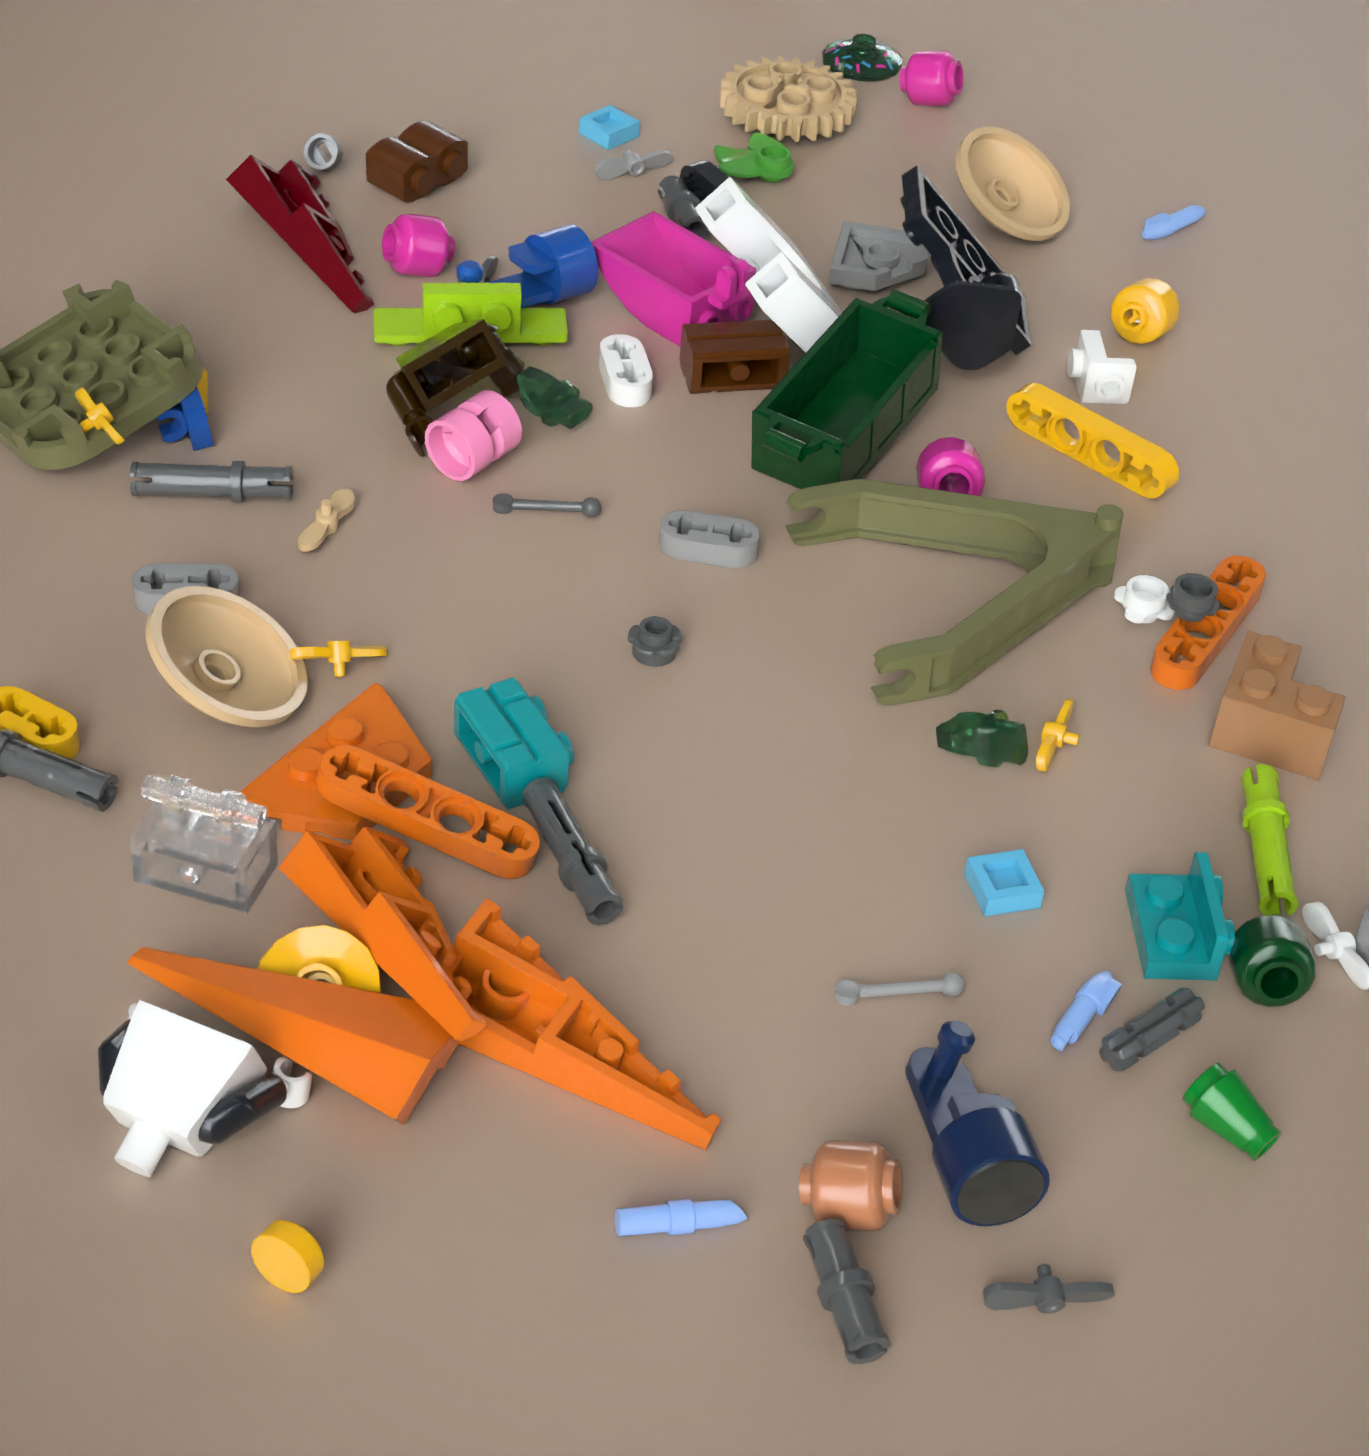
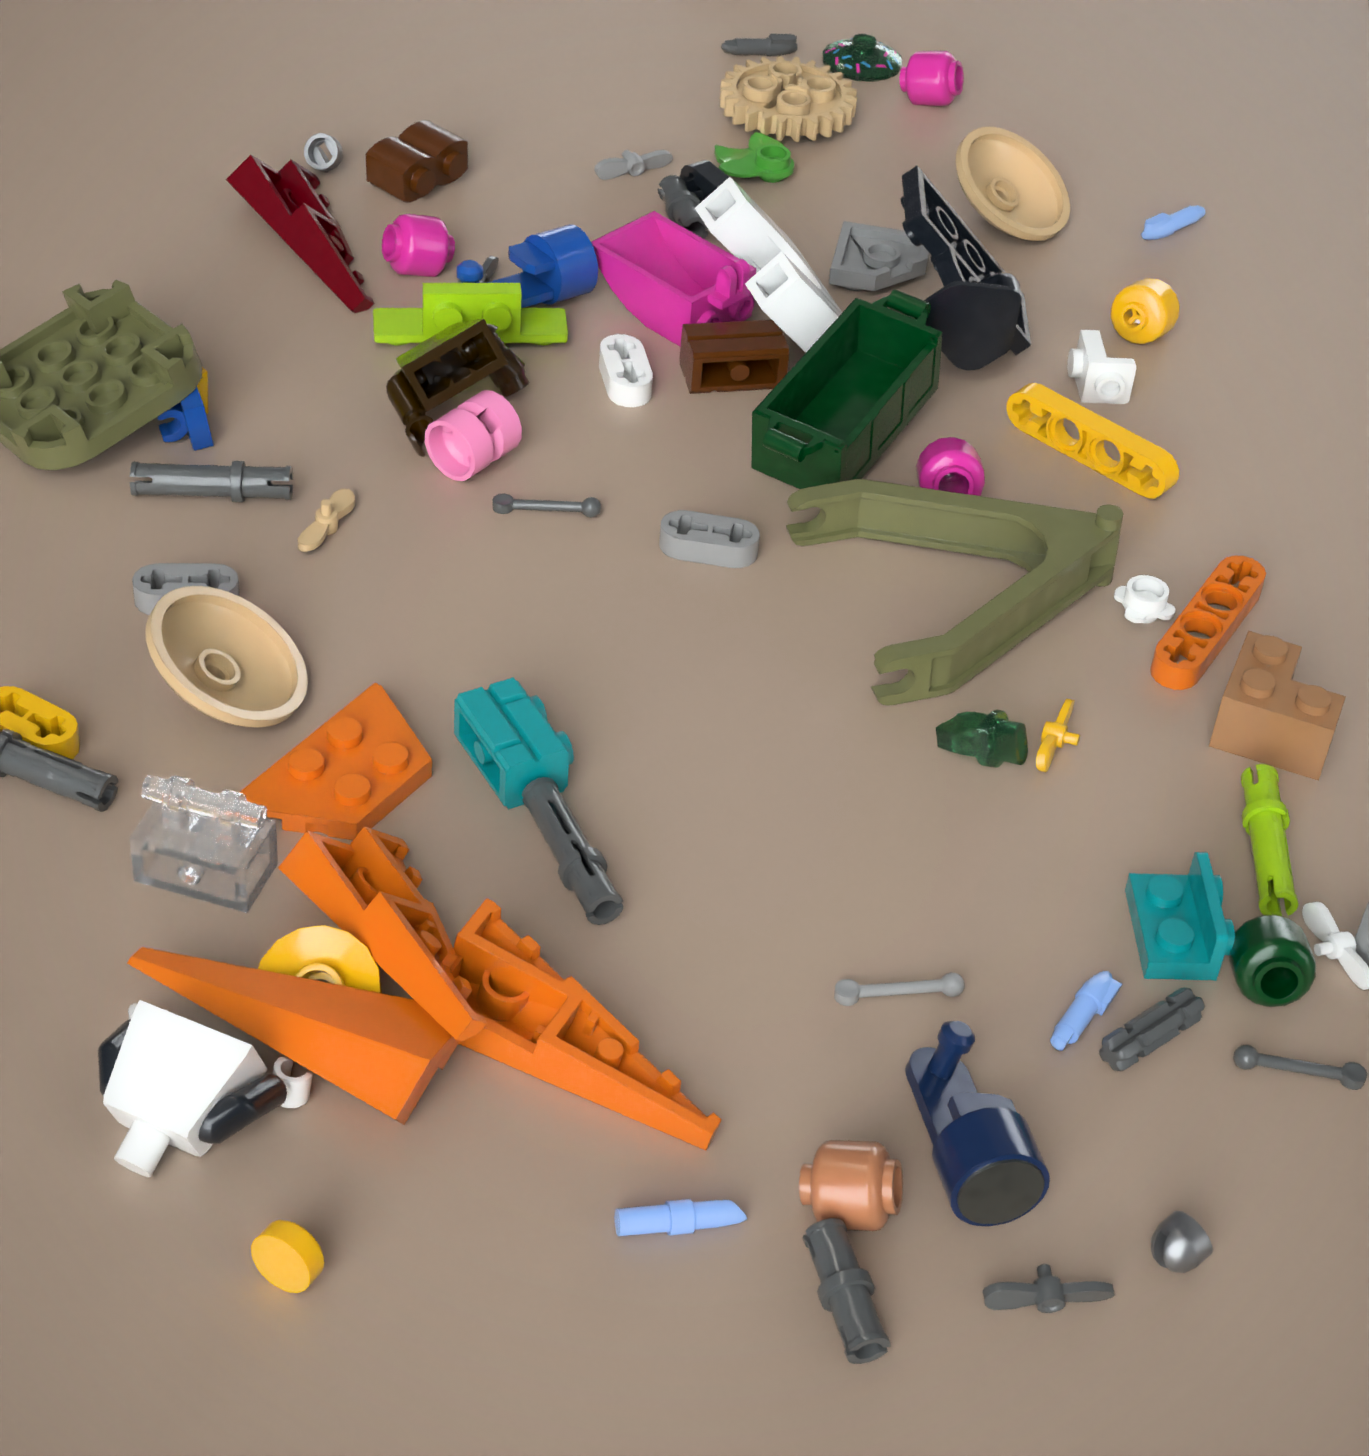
yellow piece [75,387,126,445] -> none
yellow piece [290,641,387,677] -> none
orange beam [316,745,540,879] -> none
clear green piece [517,366,593,429] -> none
medium azure tile [579,105,640,150] -> none
dark grey plate [628,616,682,667] -> none
medium azure tile [964,849,1045,917] -> none
dark grey plate [1166,573,1220,622] -> none
green cone [1182,1063,1282,1161] -> none
none -> dark grey piece [721,34,797,56]
none -> flat silver hinge [1151,1211,1213,1273]
none -> dark grey hinge [1233,1045,1368,1090]

